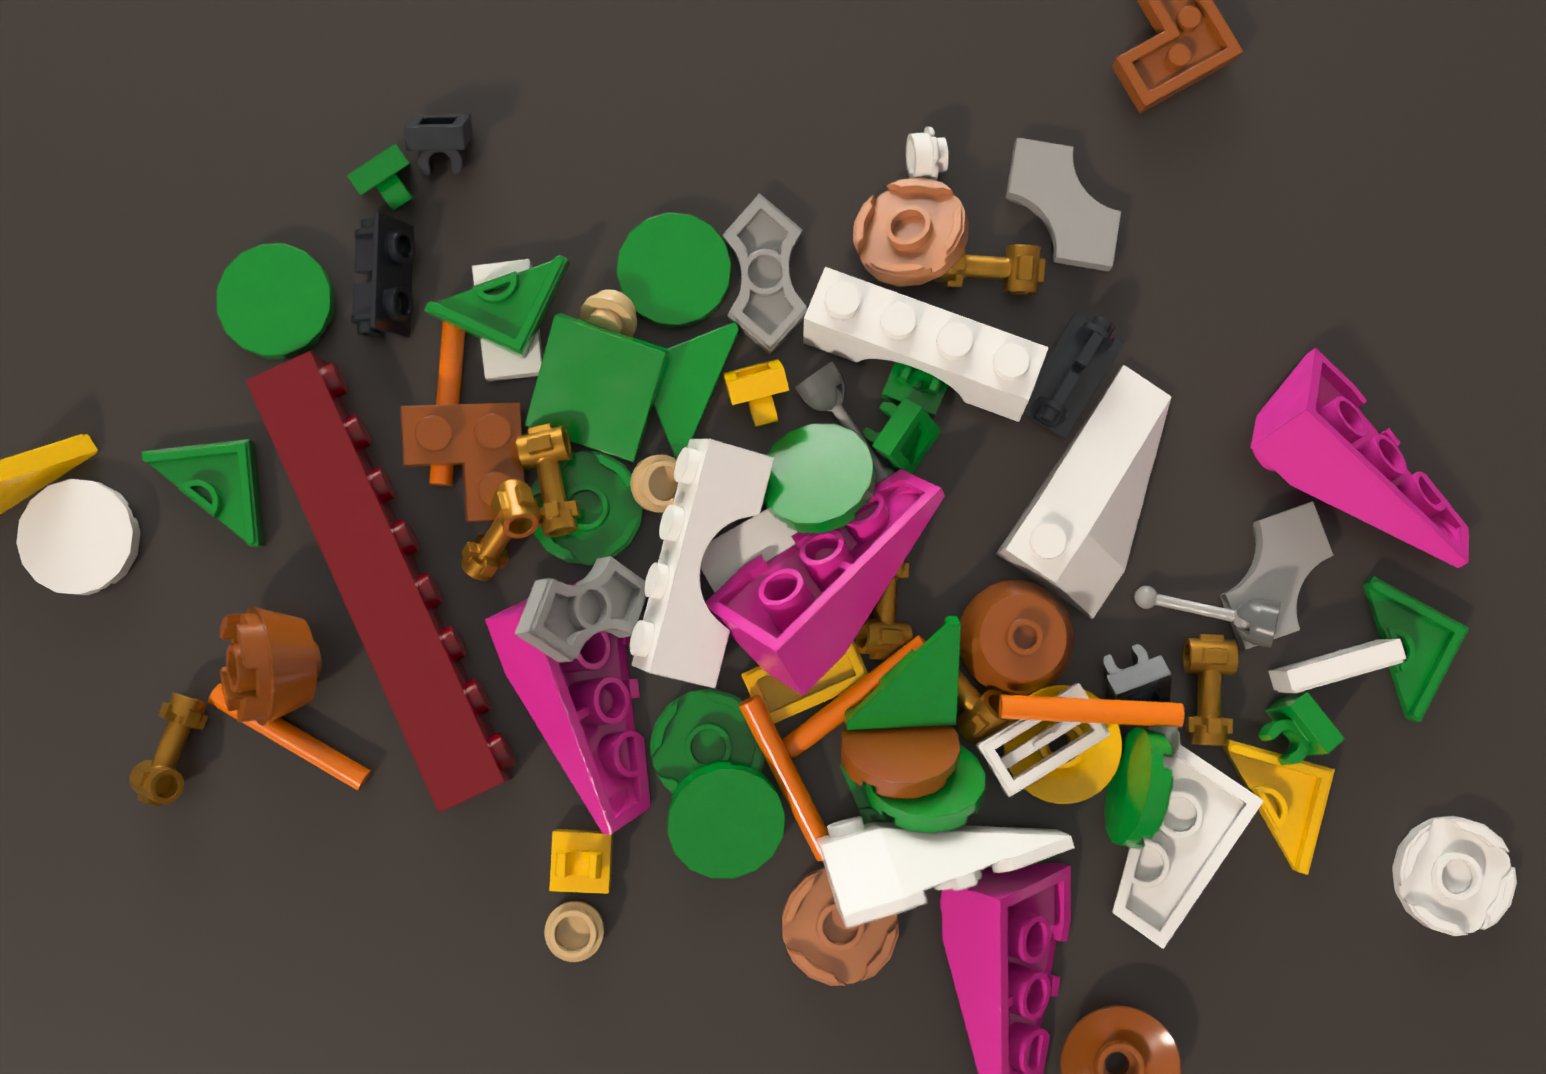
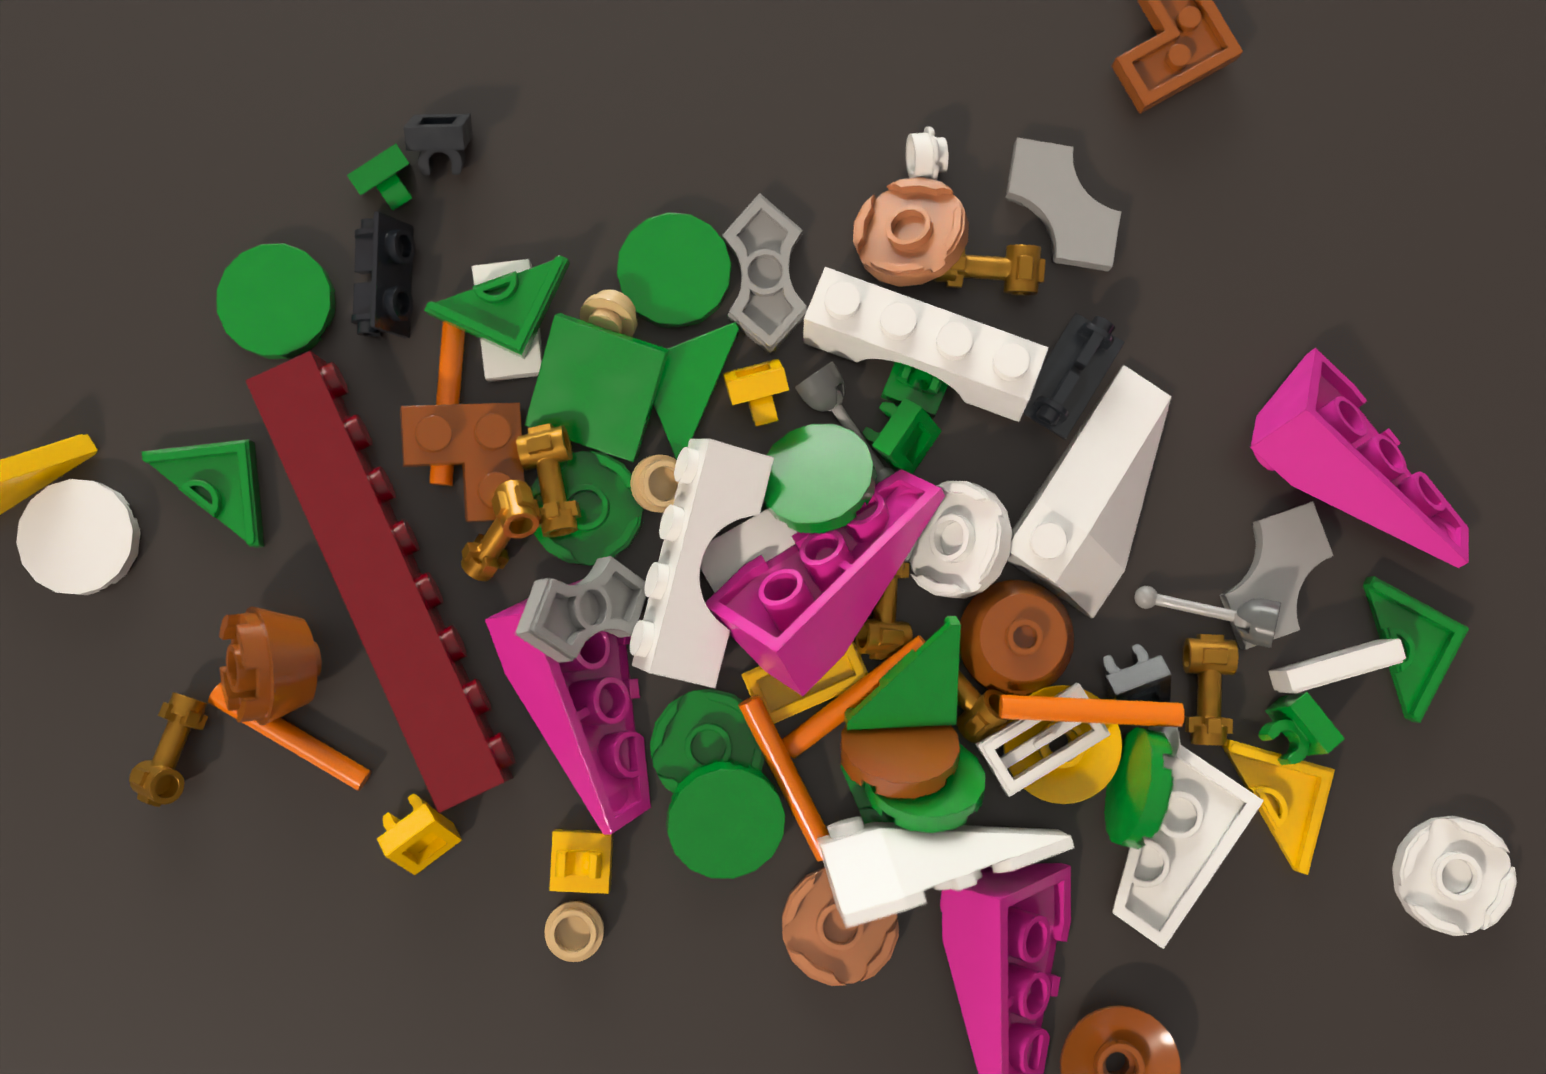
none -> yellow tile [377,794,462,875]
none -> white tile [905,481,1012,599]

